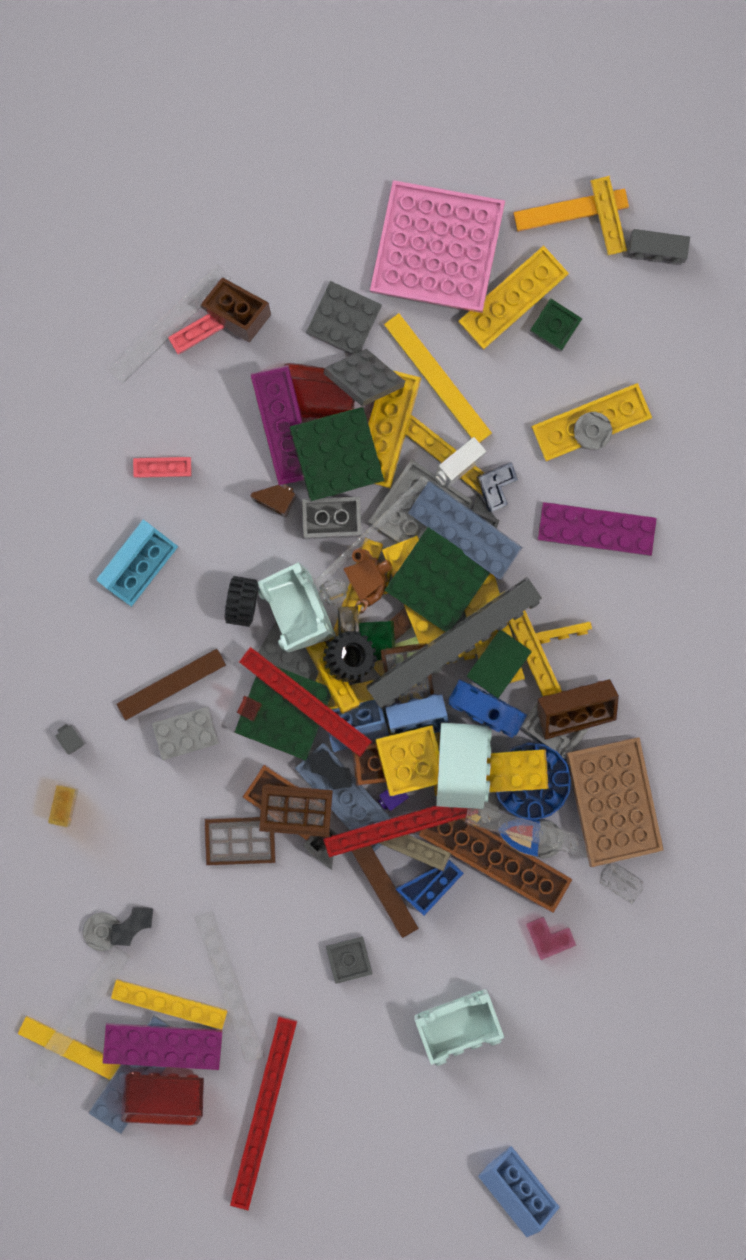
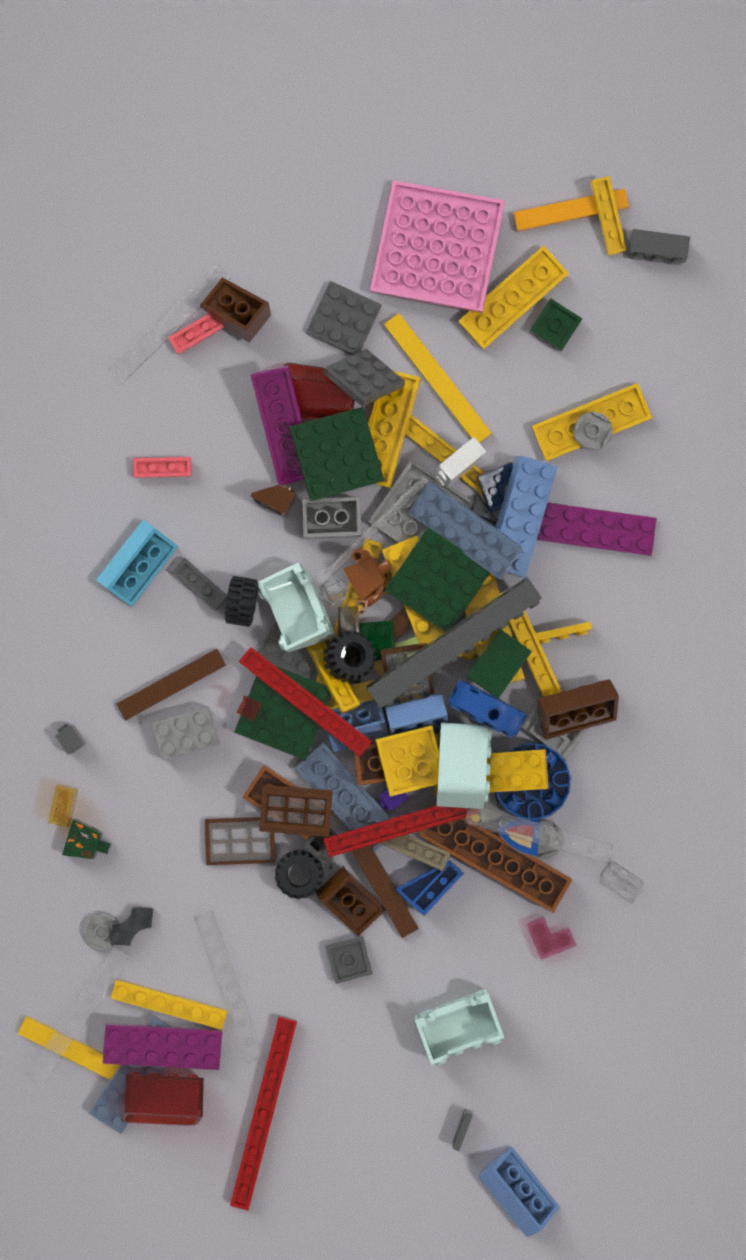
black tile [309,751,352,789] -> none
medium nougat plate [565,737,664,867] -> none
none -> dark green torso [62,819,111,859]
none -> dark grey plate [173,558,227,610]
none -> black tyre [275,849,324,899]
none -> reddish brown slope [316,866,385,936]
none -> dark grey tile [452,1109,473,1151]
none -> medium blue brick [495,455,557,578]

